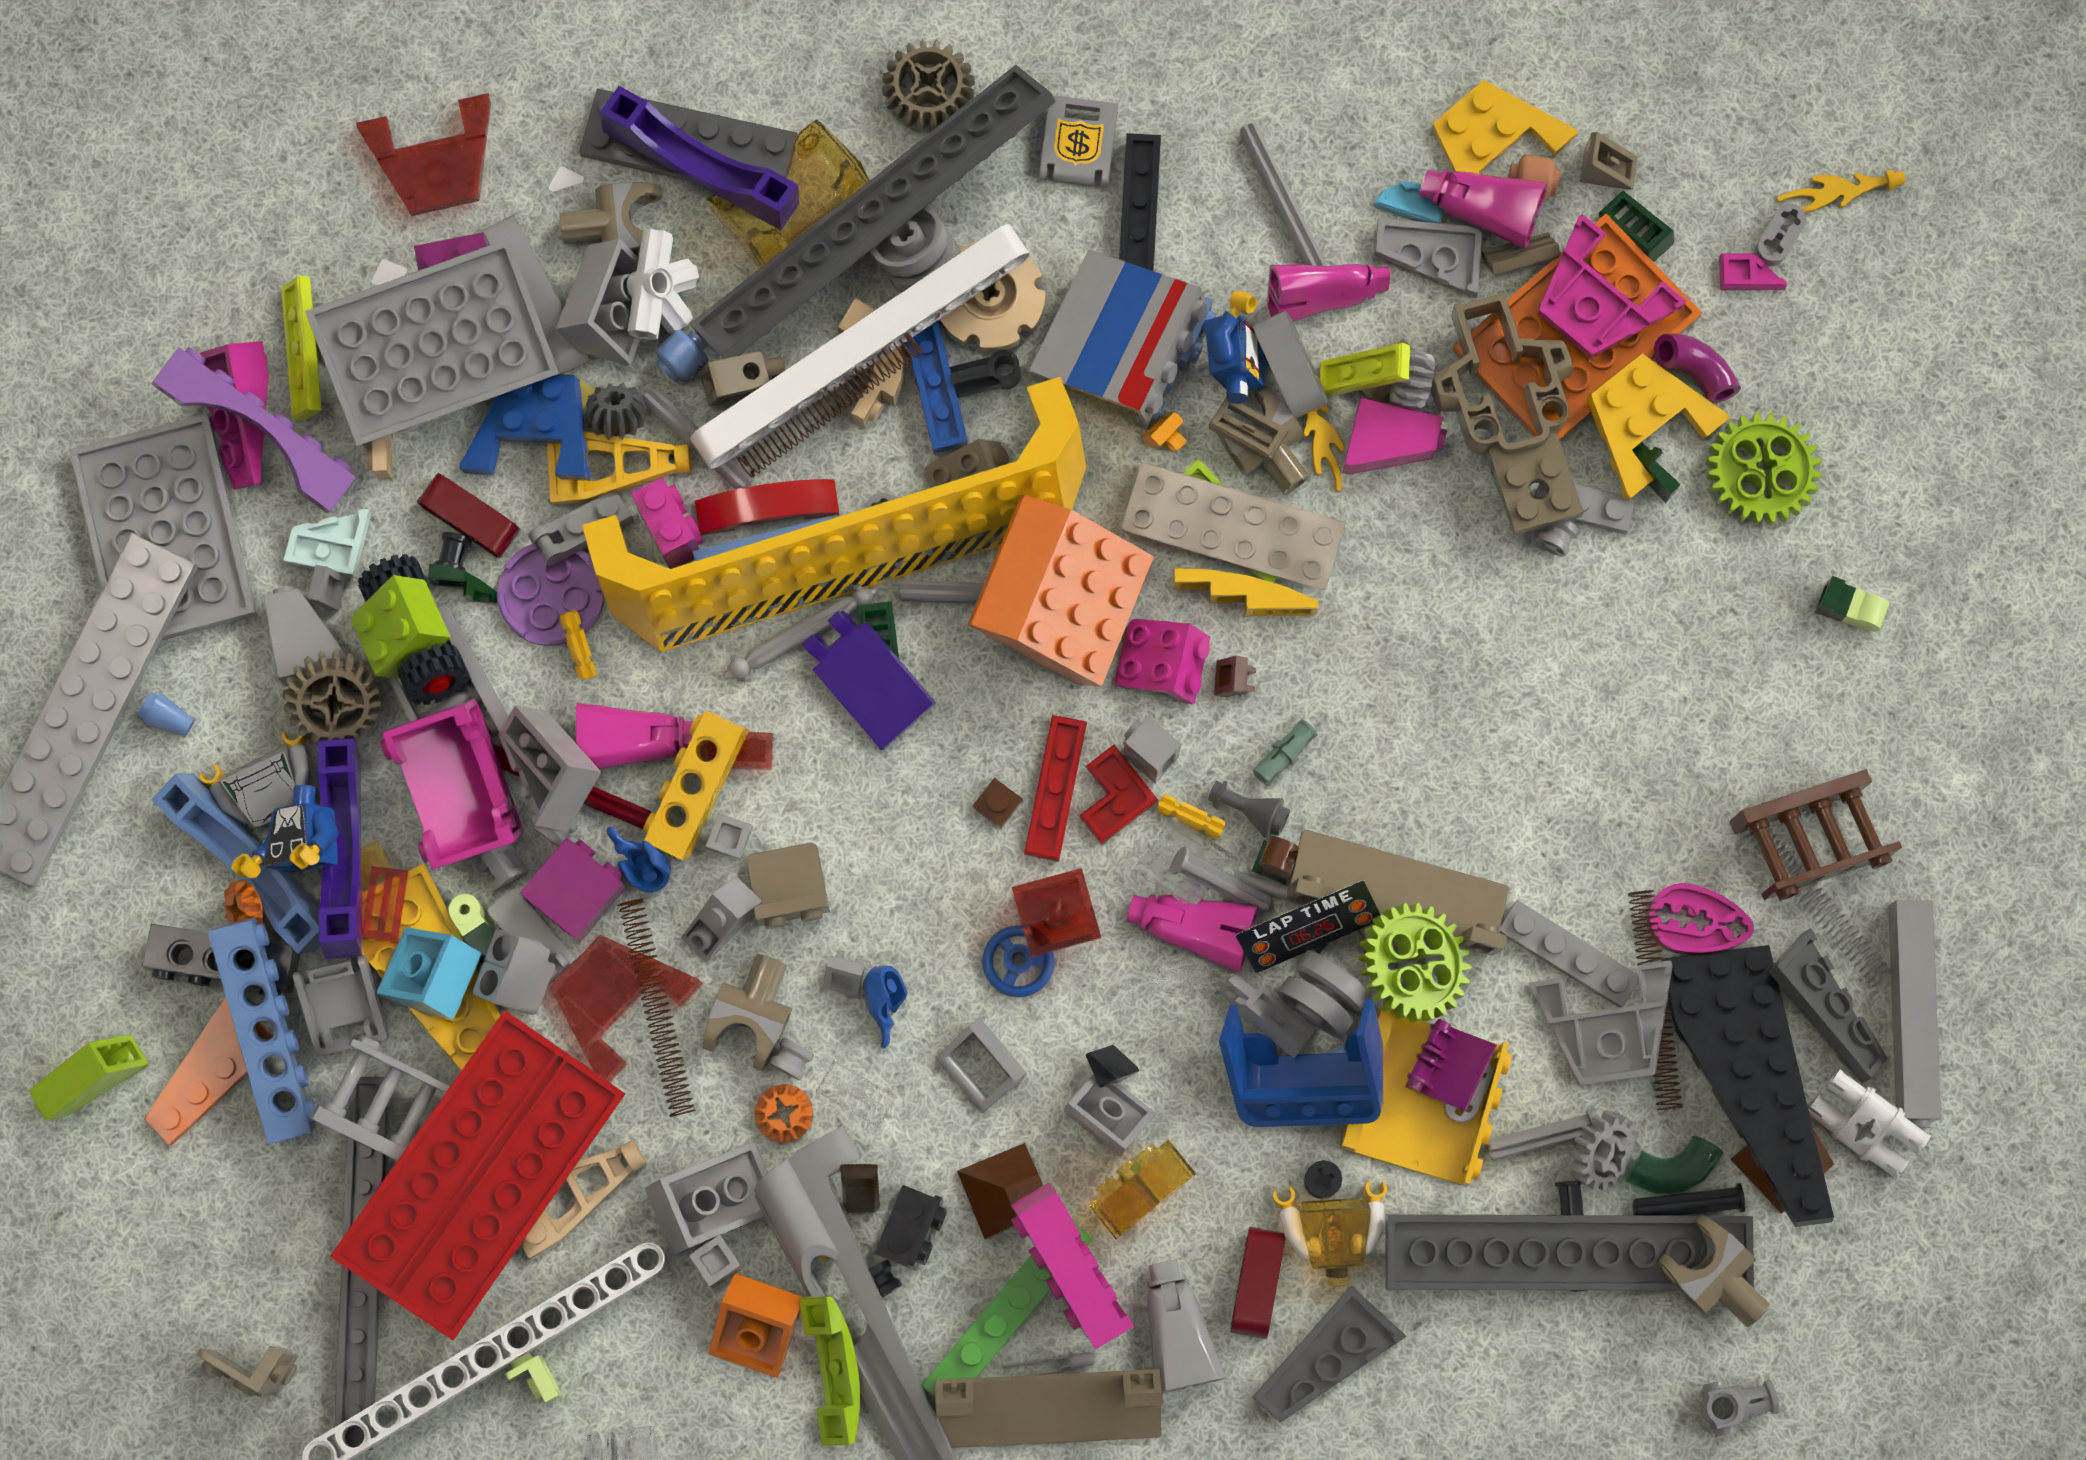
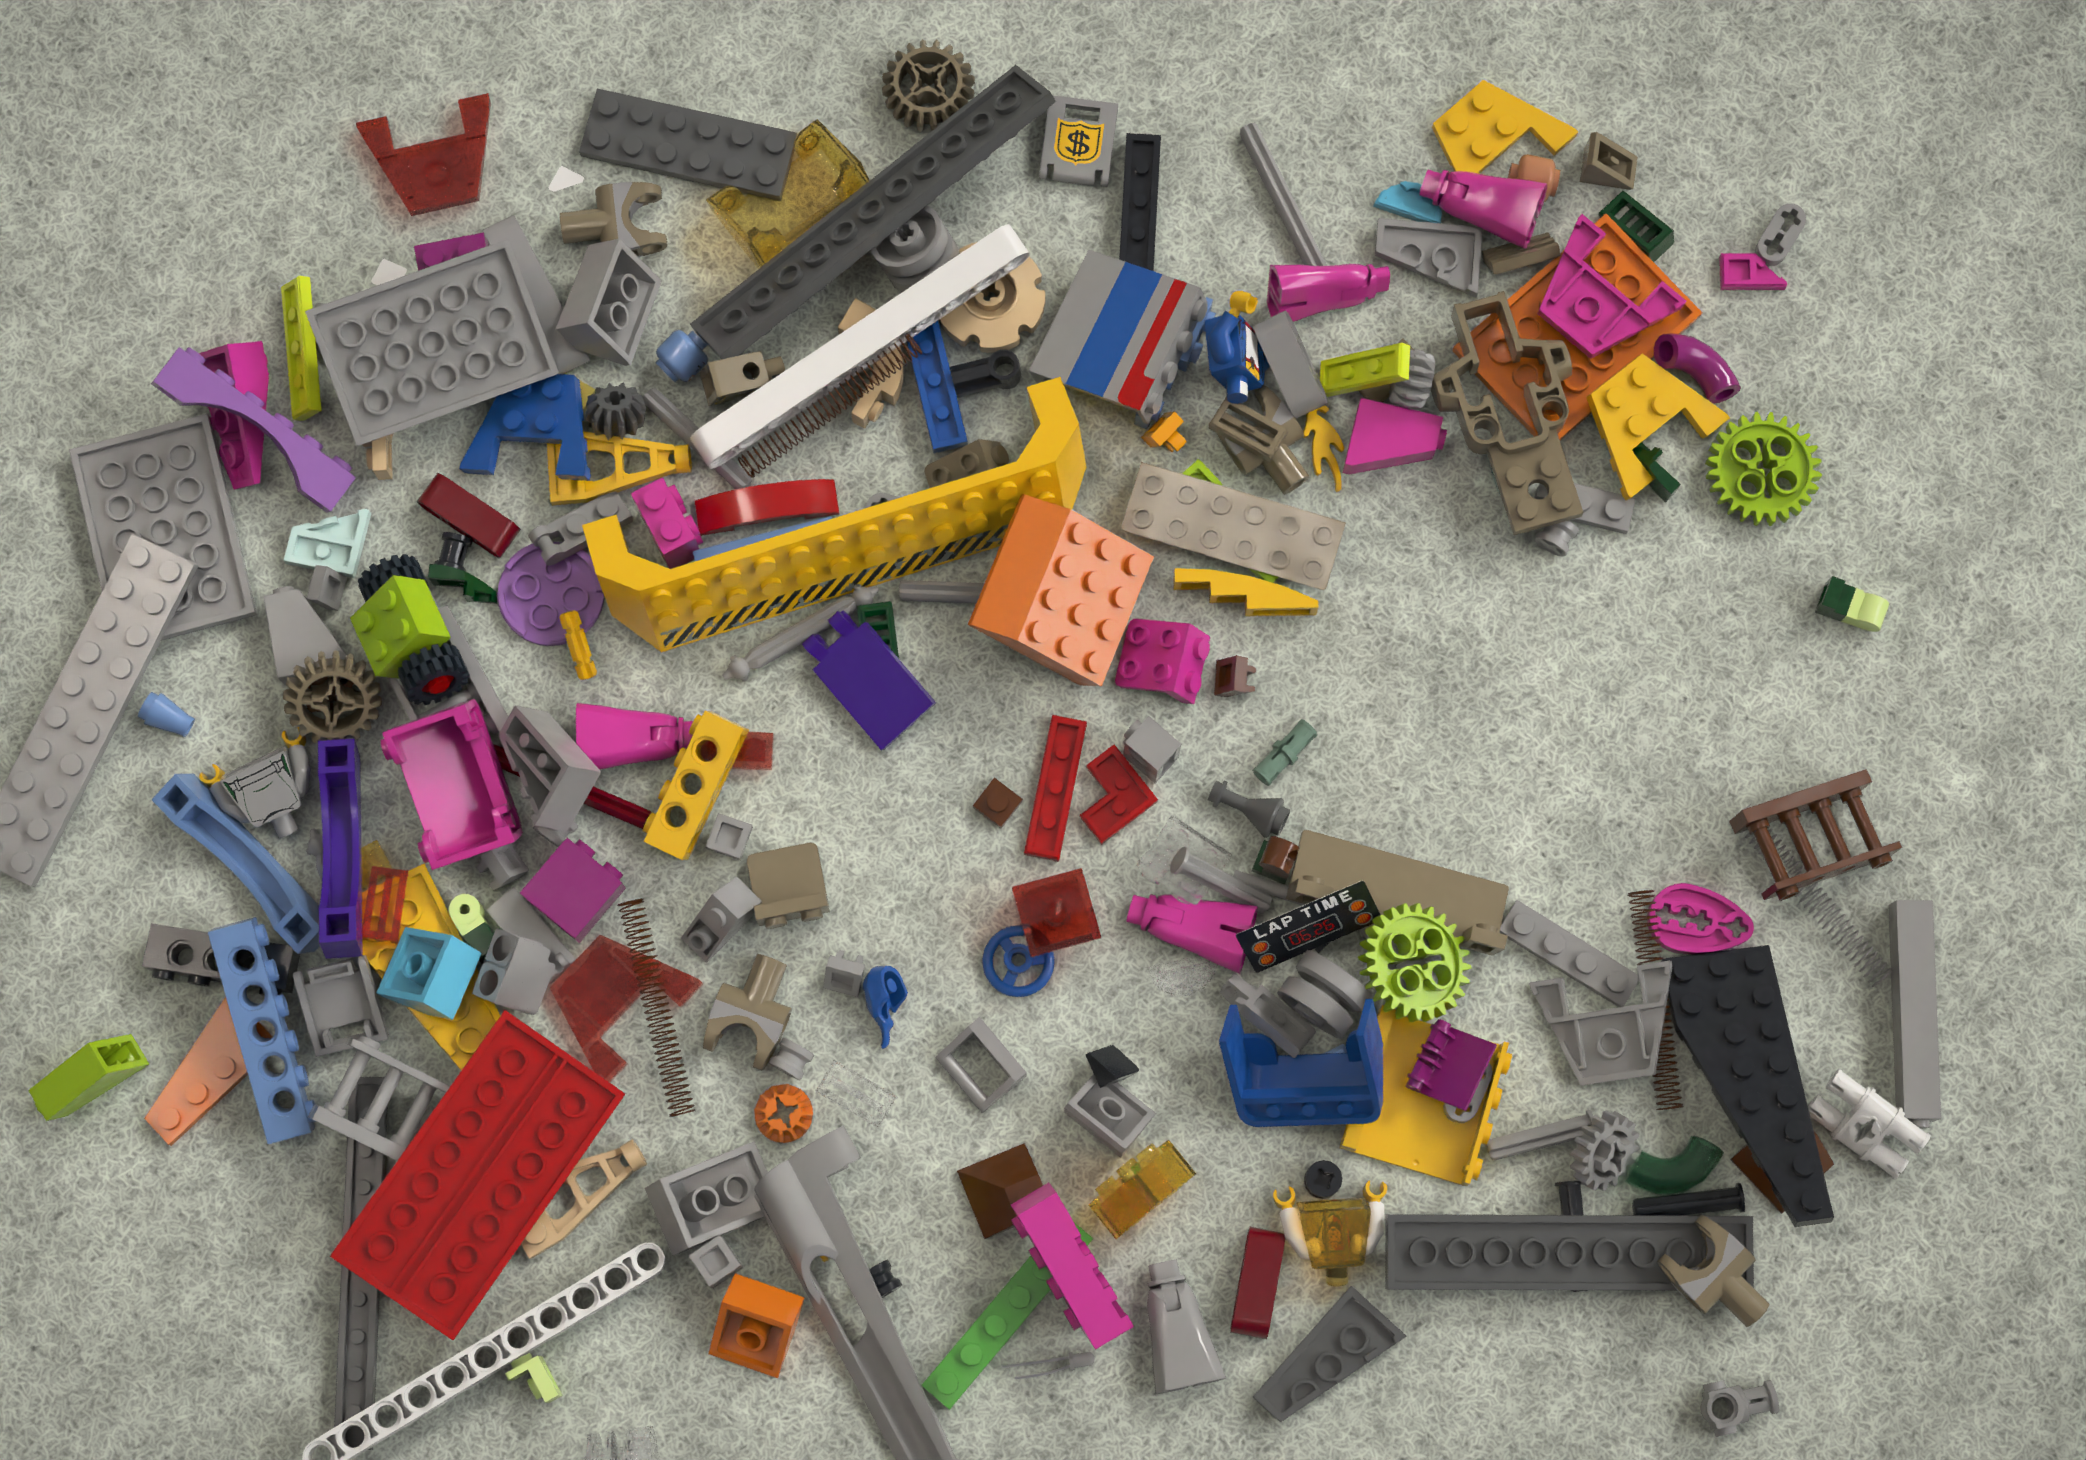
dark tan bracket [197,1346,298,1397] -> none
orange gear [222,880,263,925] -> none
torso [231,785,339,878] -> none
dark purple arch [600,86,799,231] -> none
blue piece [606,827,671,893] -> none
white piece [627,229,699,340] -> none
lime slope [799,1296,860,1445] -> none
dark brown tile [840,1164,880,1213] -> none
black bracket [875,1185,947,1271] -> none
dark tan bracket [935,1369,1163,1448] -> none
yellow axle [1157,794,1226,839] -> none
dark grey wing [1768,928,1888,1083] -> none
yellow piece [1777,169,1906,213] -> none

